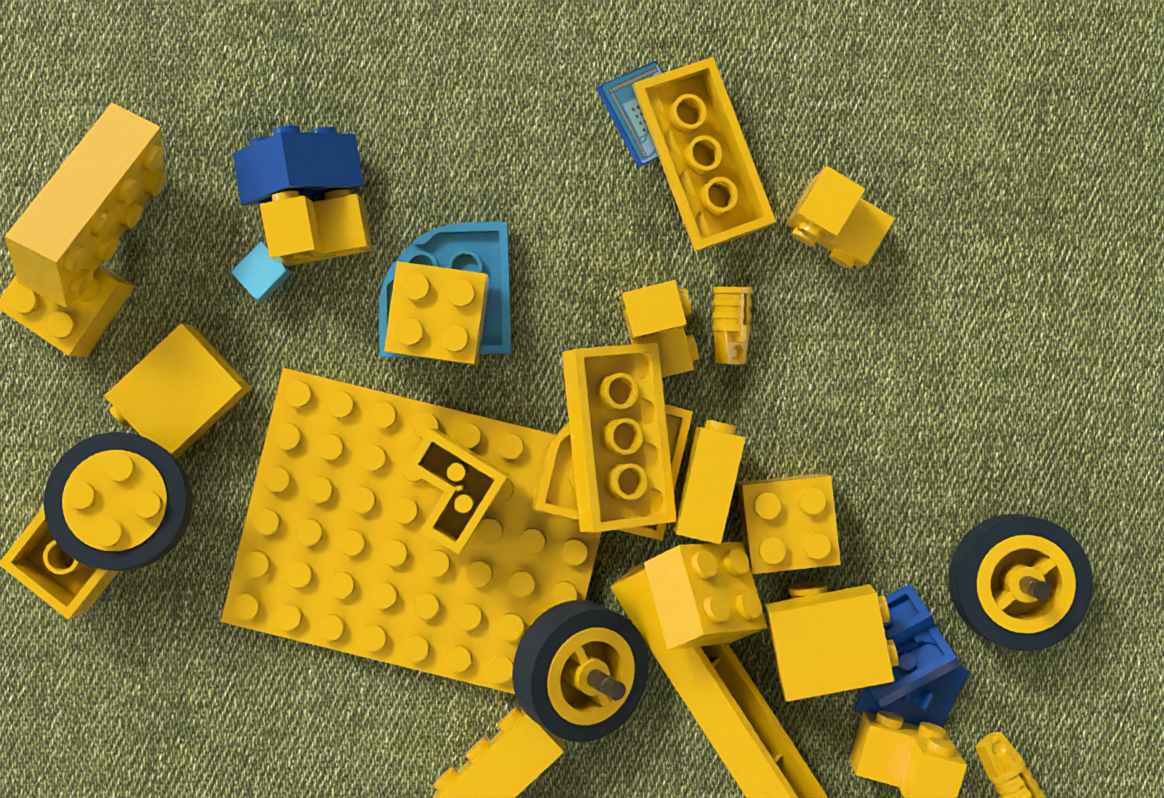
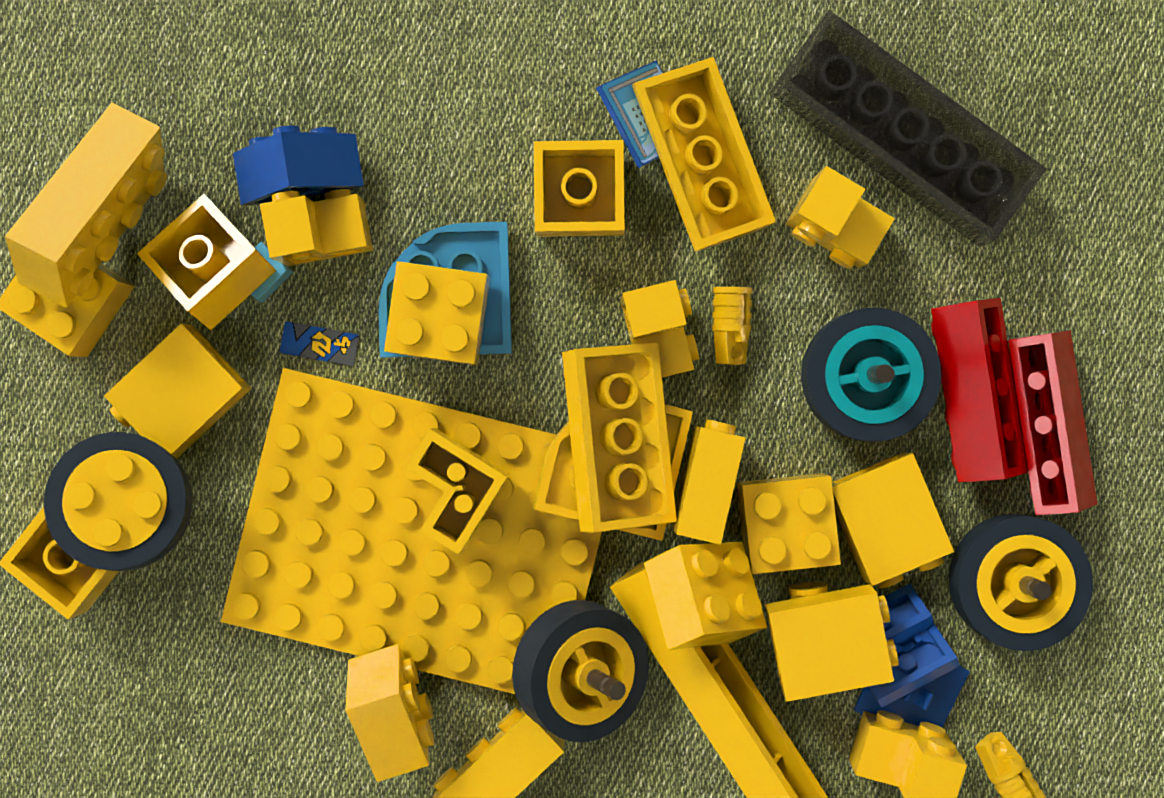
none -> yellow brick [137,194,276,330]
none -> sticker [280,321,359,366]
none -> yellow brick [345,644,434,782]
none -> yellow brick [534,140,625,237]
none -> clear smoke brick [769,10,1047,247]
none -> wheel [801,308,941,442]
none -> yellow brick [832,452,954,588]
none -> red brick [931,298,1028,483]
none -> red brick [1008,330,1097,515]

